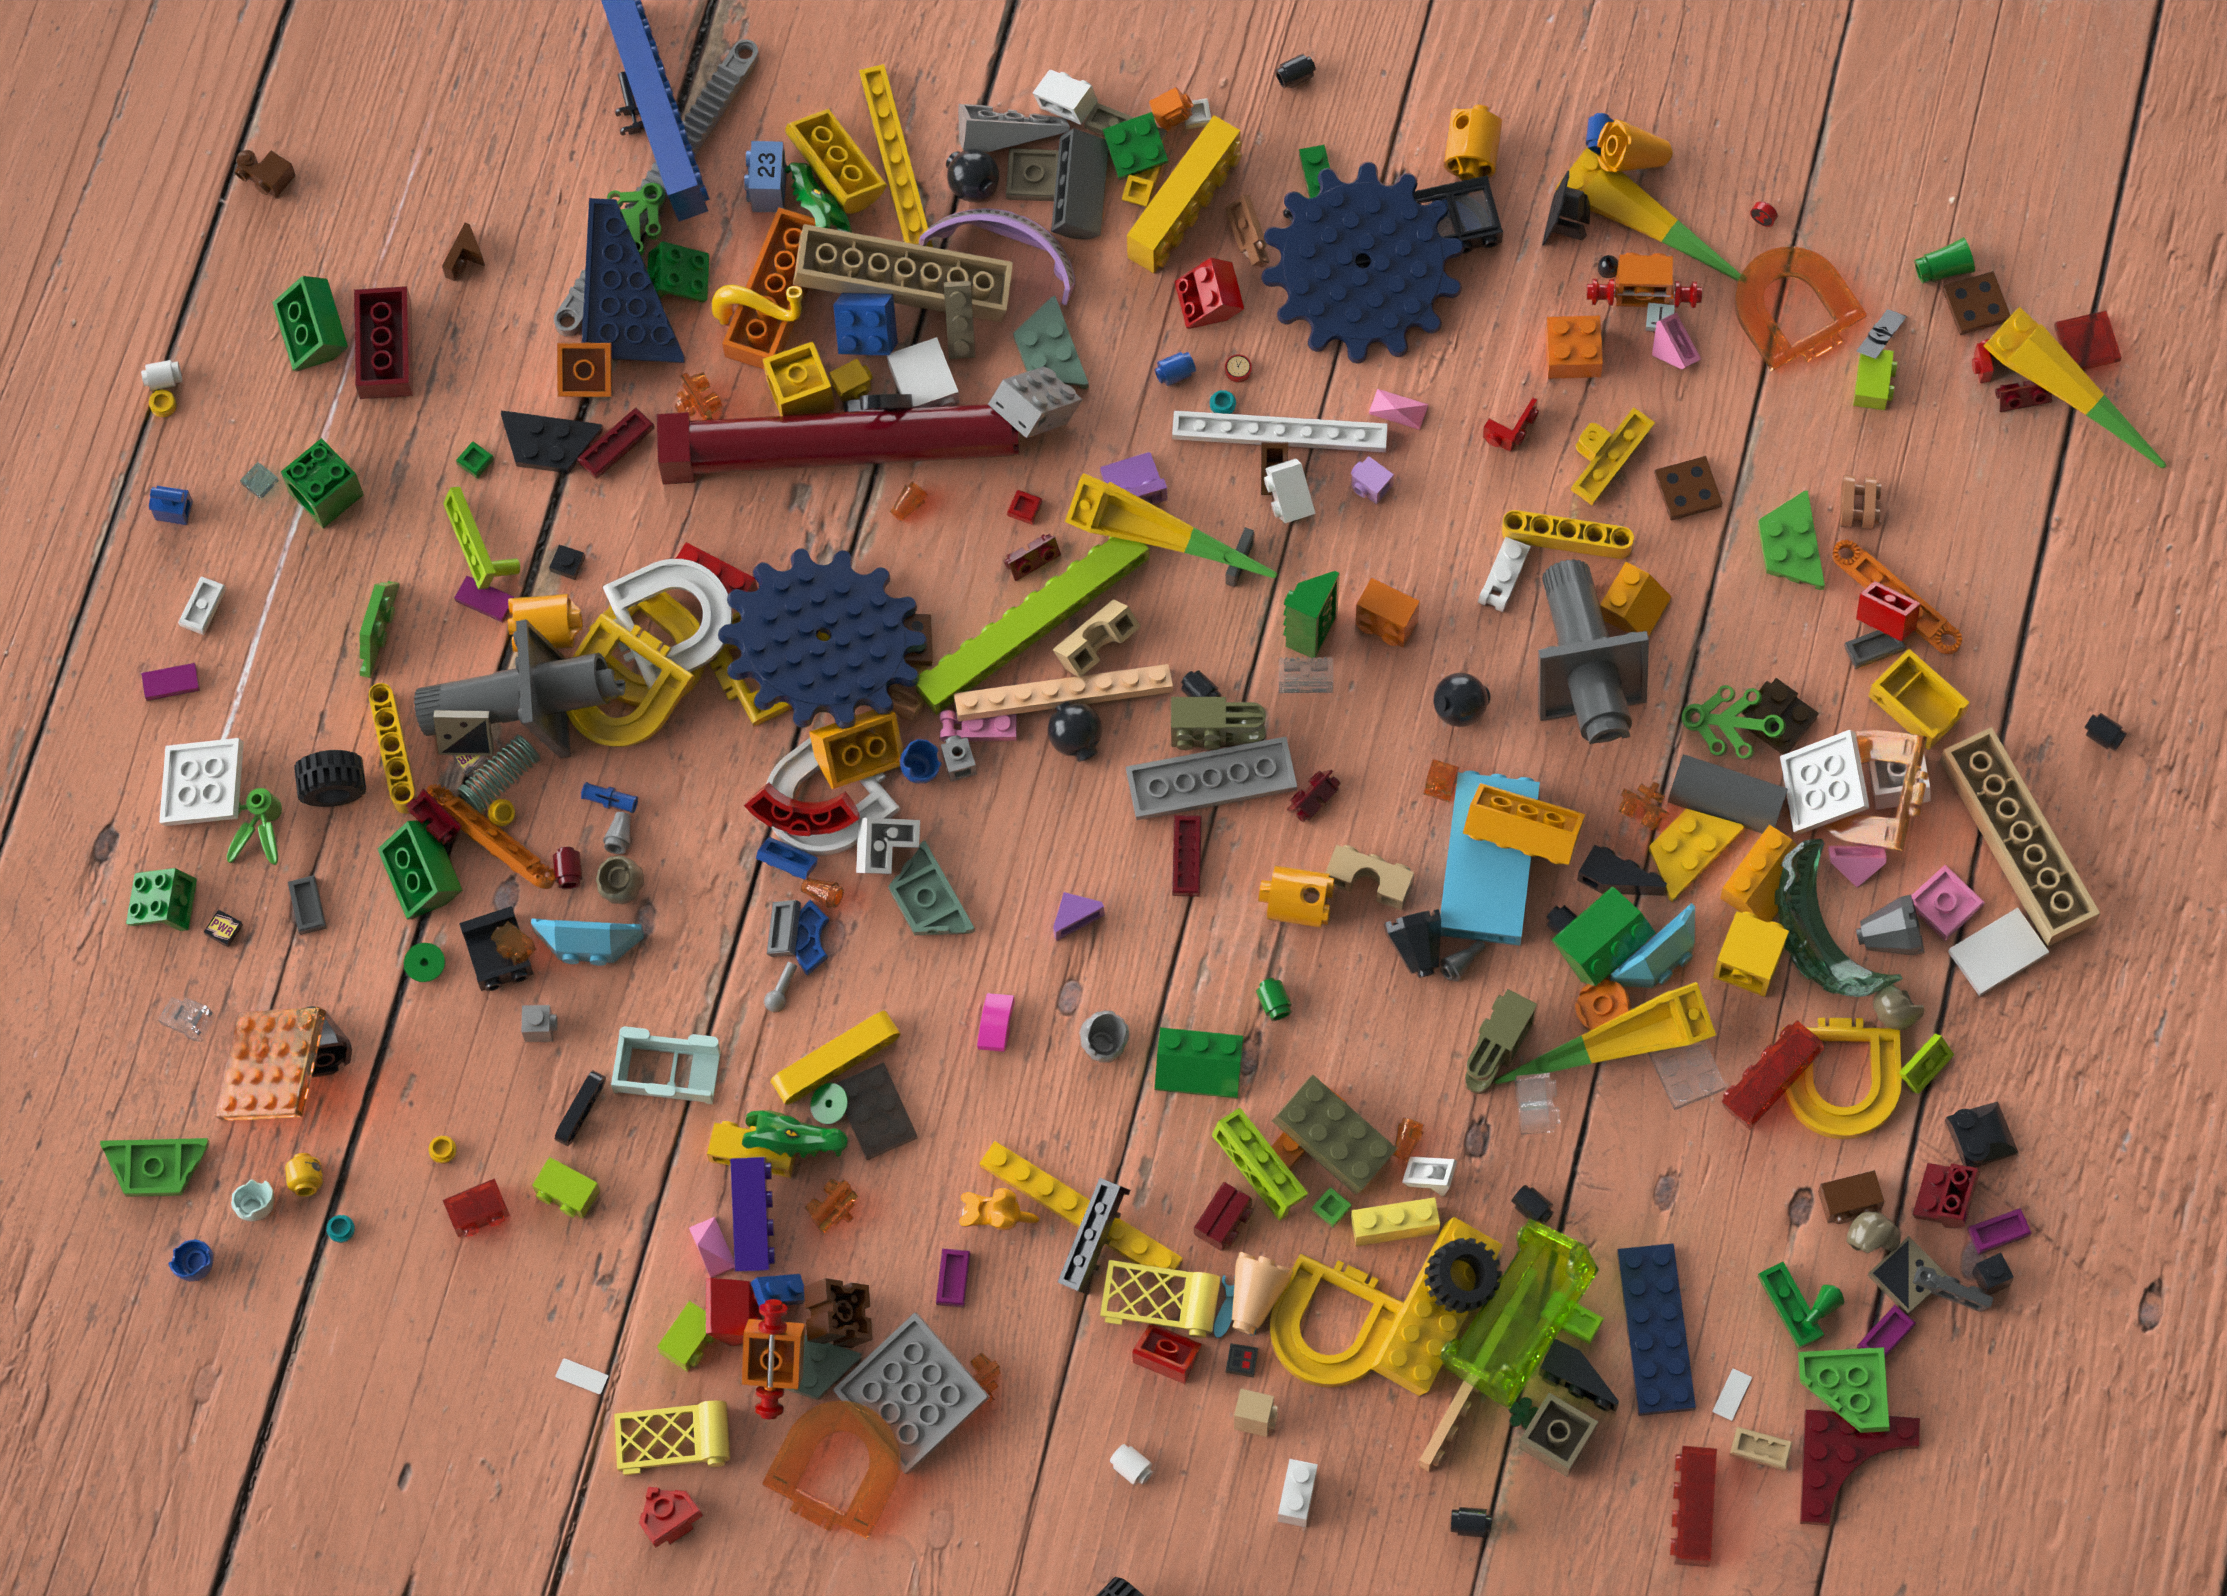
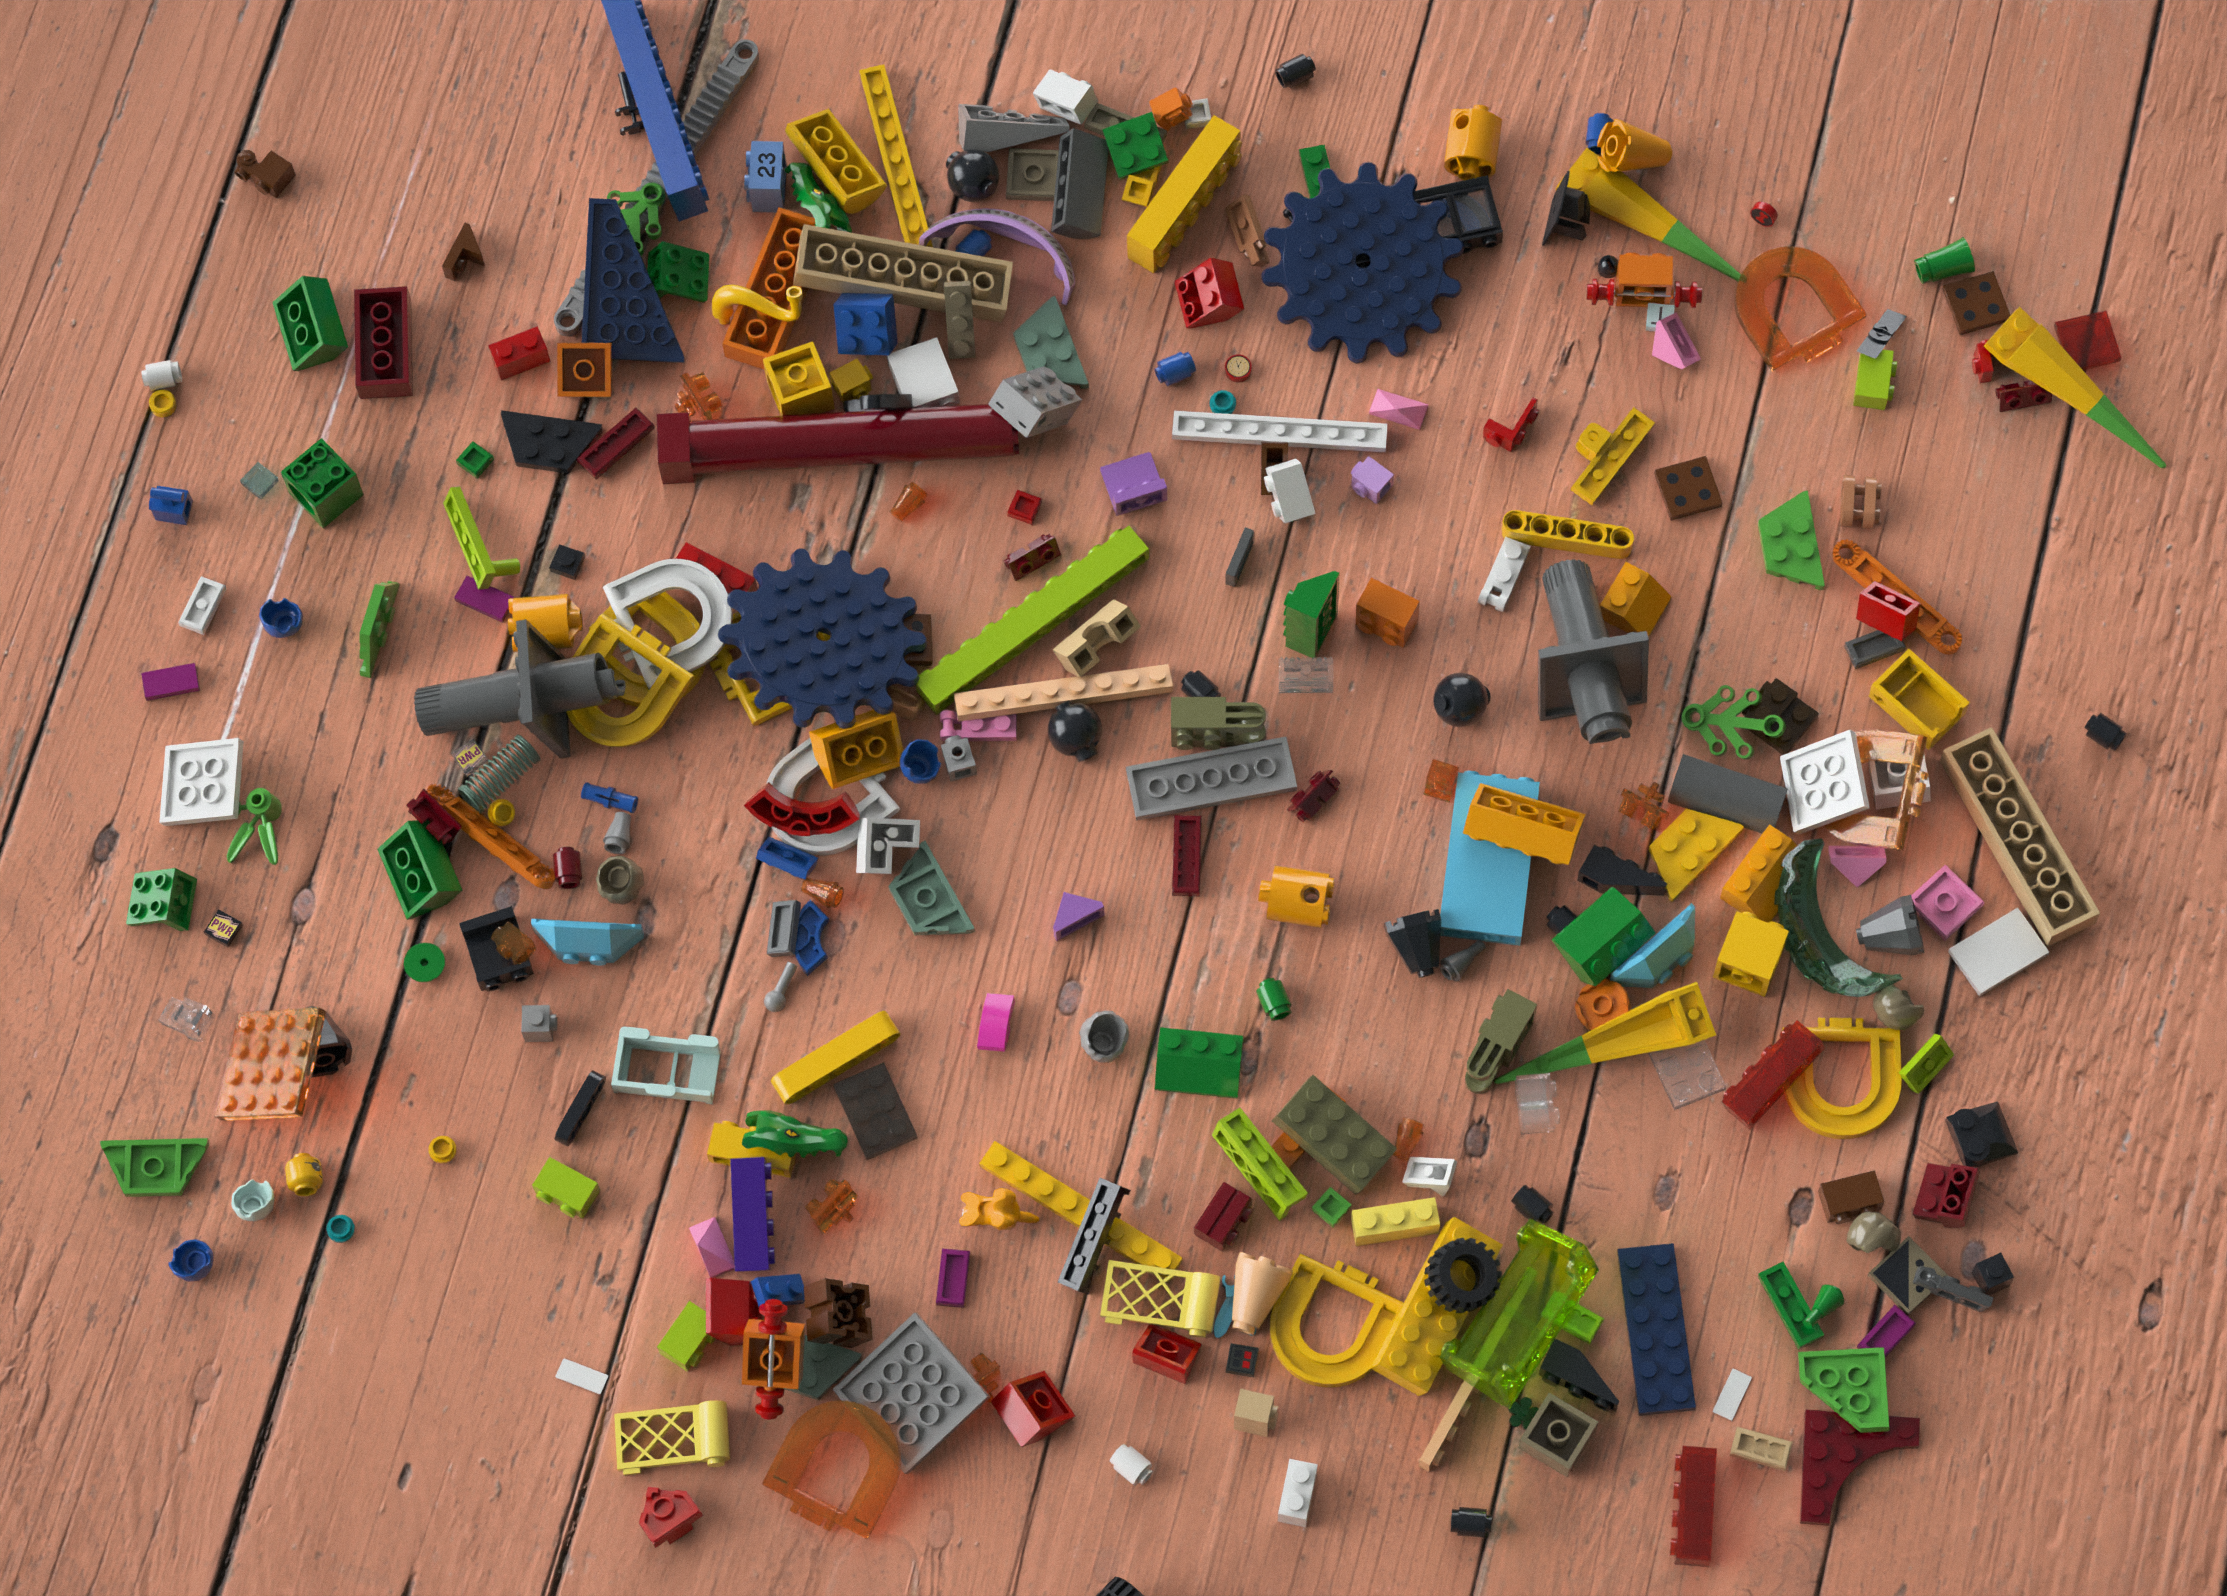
dark grey tile [288,875,327,935] -> none
black tyre [294,750,366,807] -> none
yellow beam [369,683,417,814] -> none
dark tan tile [433,710,494,756] -> none
clear red brick [443,1178,510,1237] -> none
piece [810,1083,848,1124] -> none
yellow plate [1065,473,1278,578] -> none
tan arch [1325,845,1414,910] -> none
orange brick [1545,315,1603,379] -> none
magenta tile [1967,1208,2032,1255] -> none
none -> blue hair [259,598,303,638]
none -> red brick [488,326,551,381]
none -> blue brick [955,229,992,256]
none -> red slope [990,1370,1075,1447]

